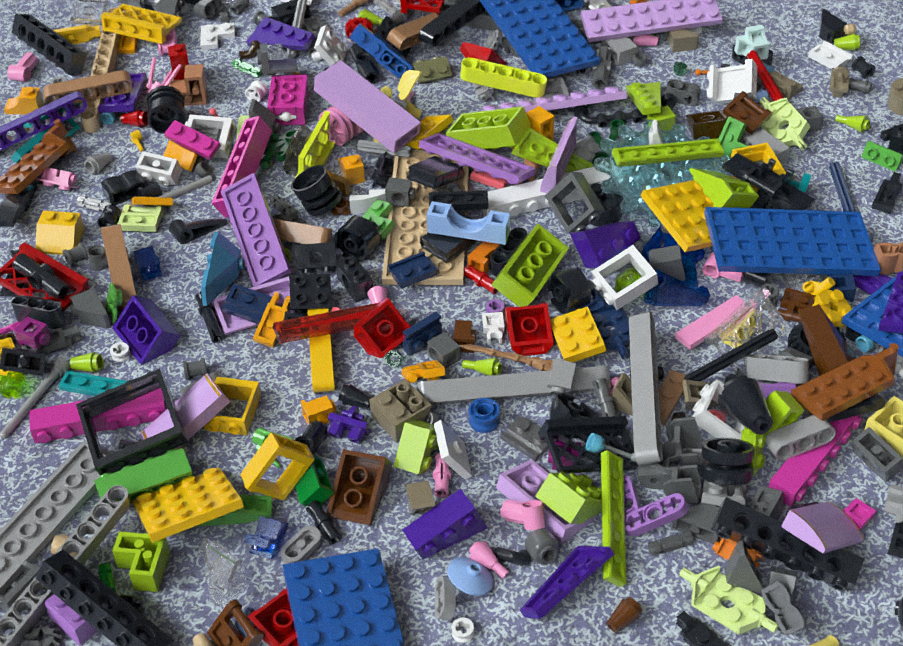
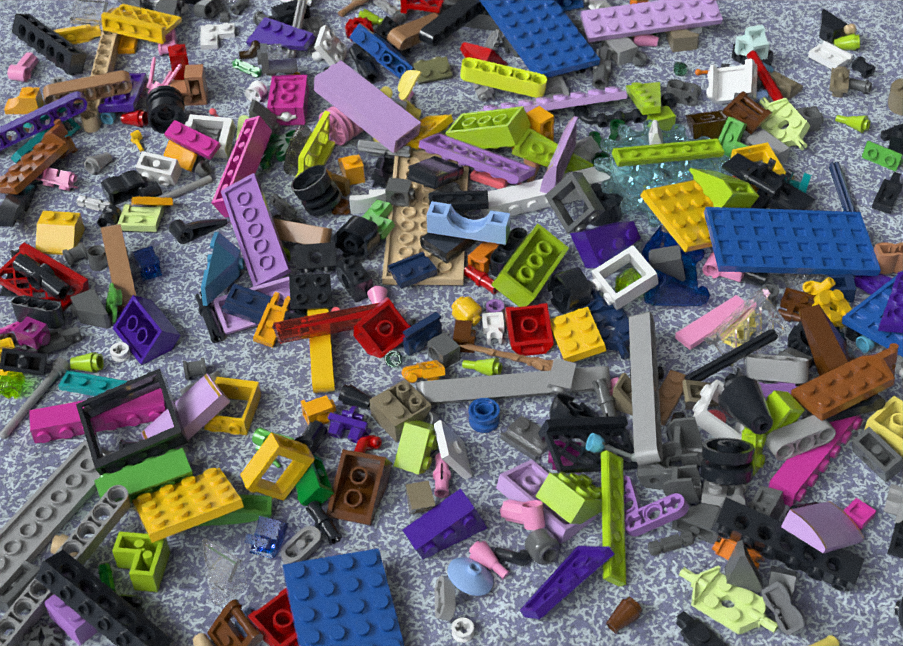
none -> red arm [354,435,382,453]
none -> yellow head [451,296,482,326]

